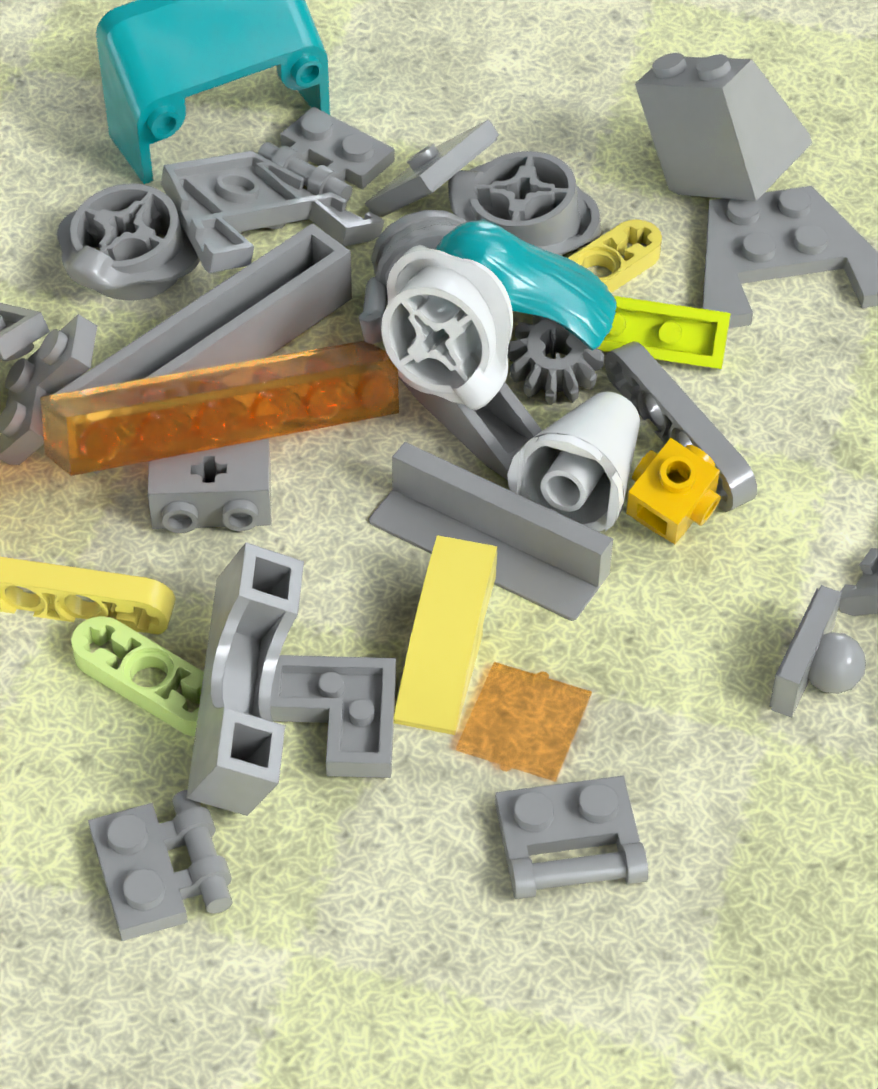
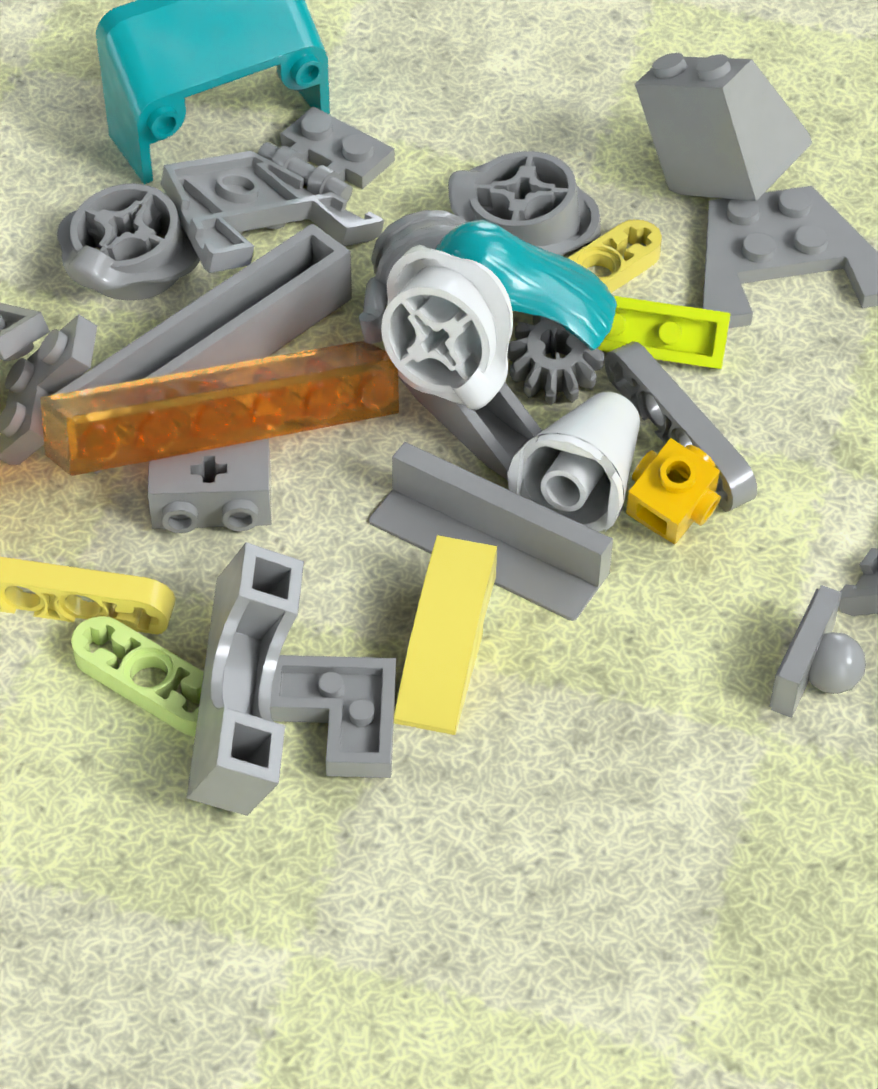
light grey plate [88,790,232,941] -> none
light grey plate [365,119,499,217] -> none
clear orange piece [456,662,592,782] -> none
light grey plate [495,776,648,899] -> none

